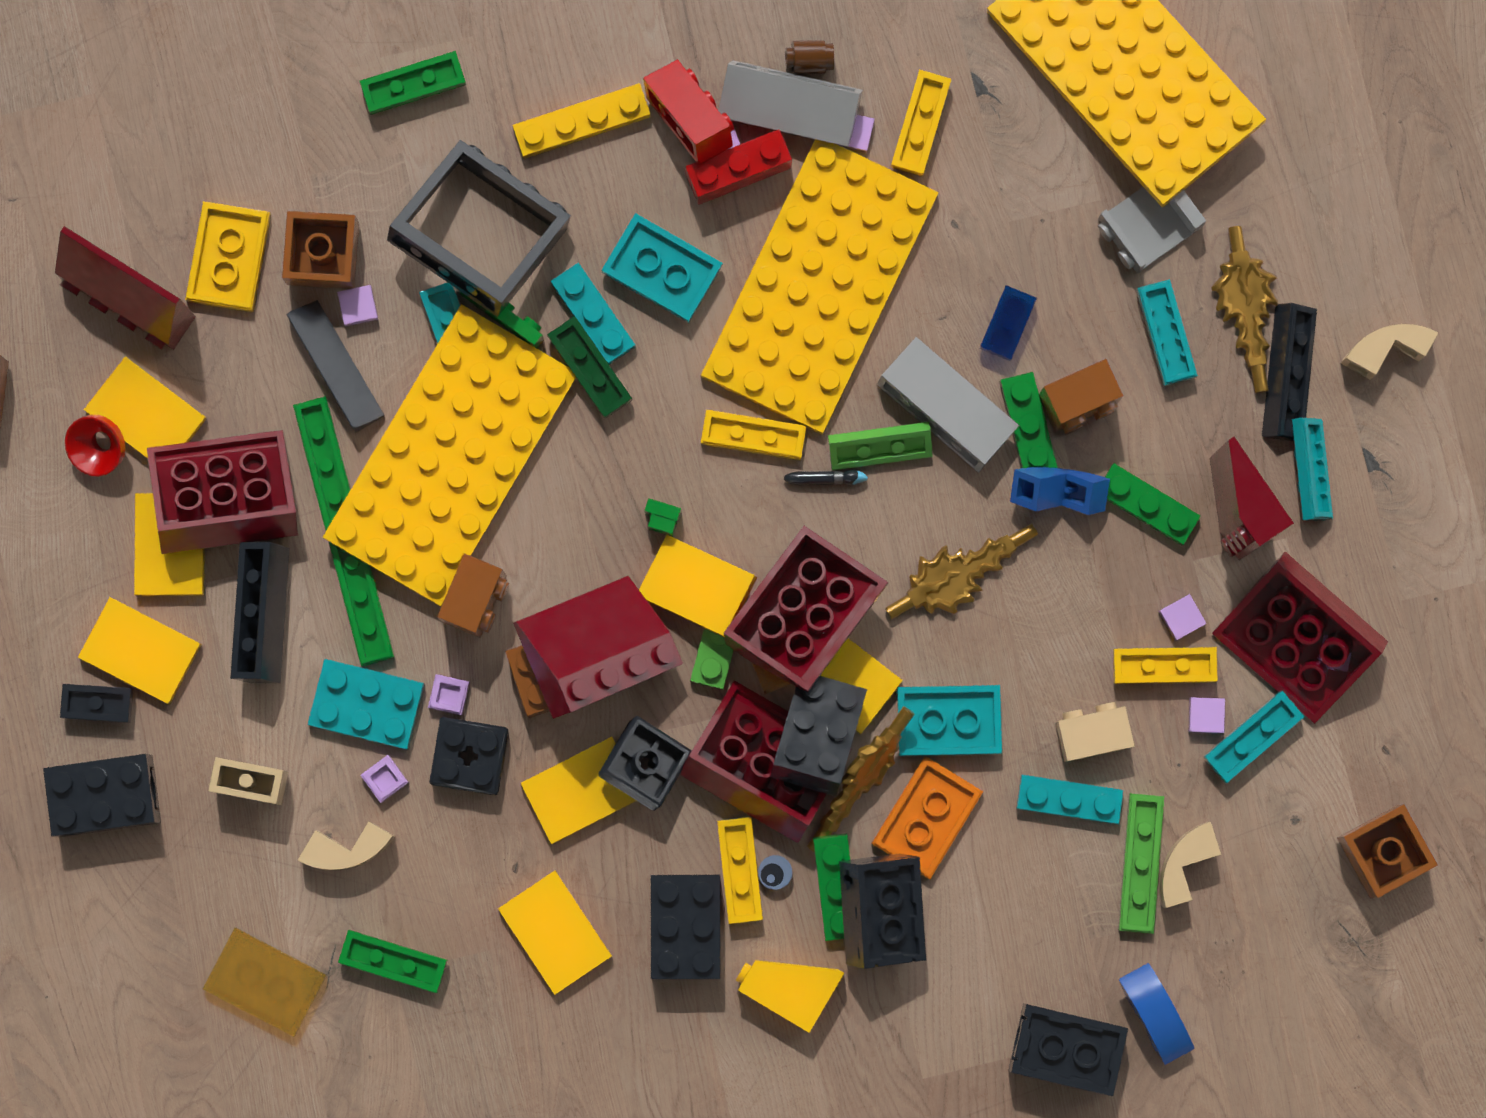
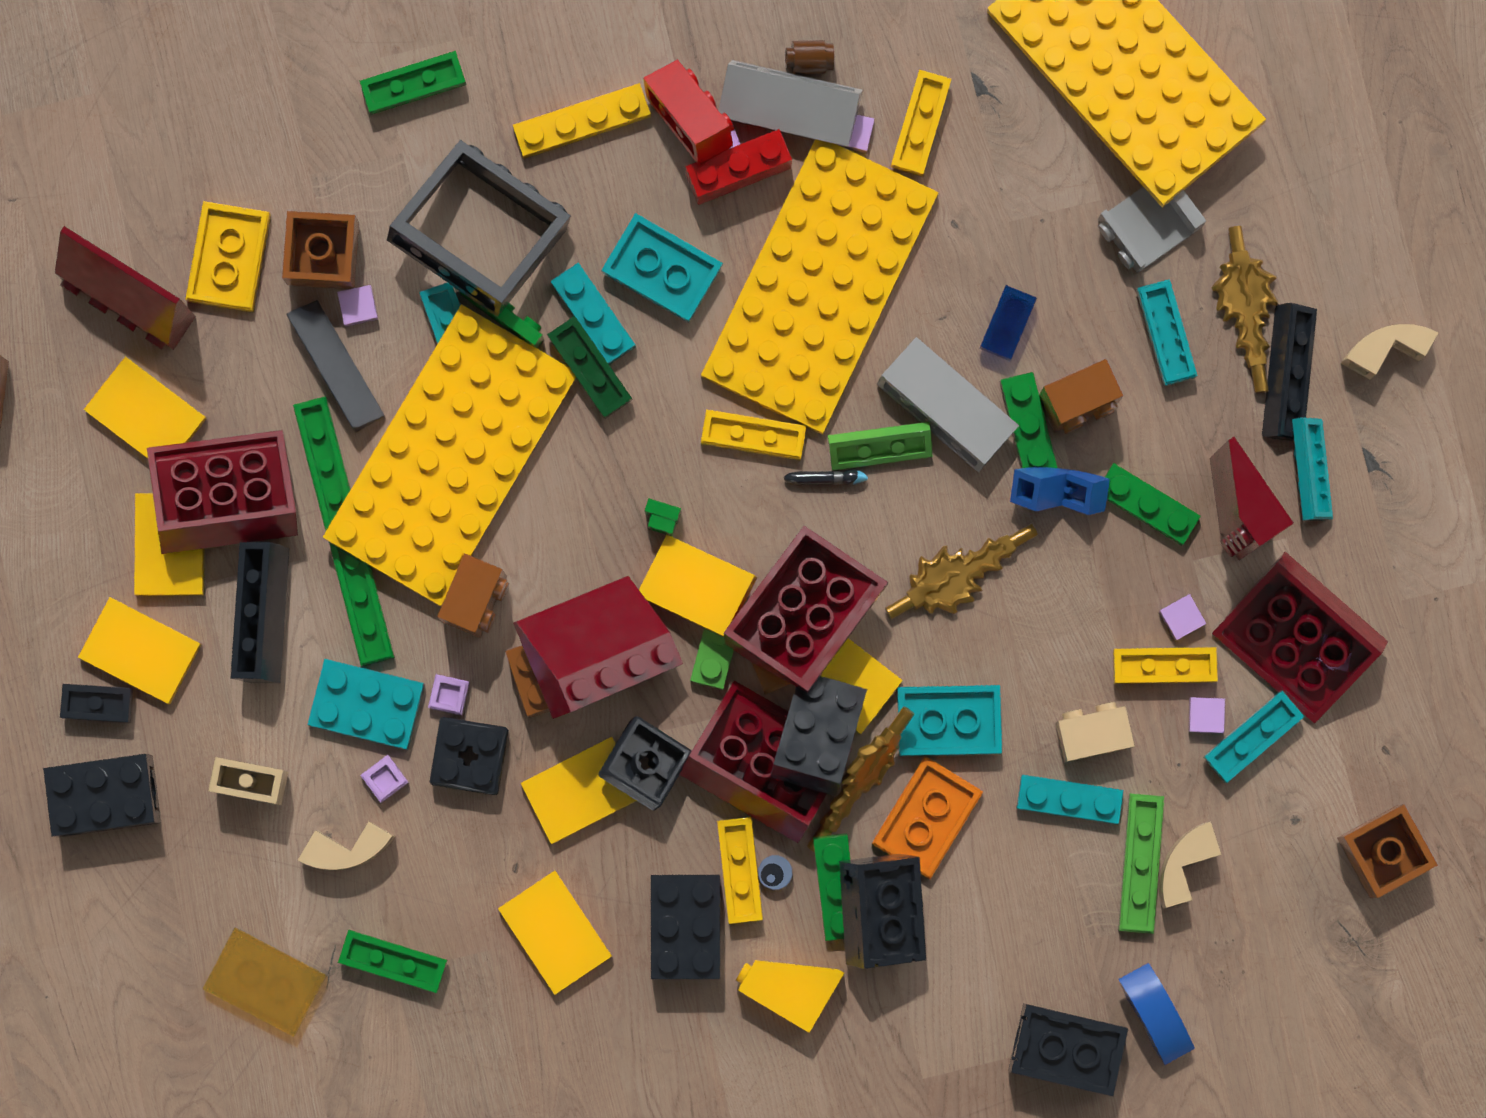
red piece [65,415,125,477] -> none

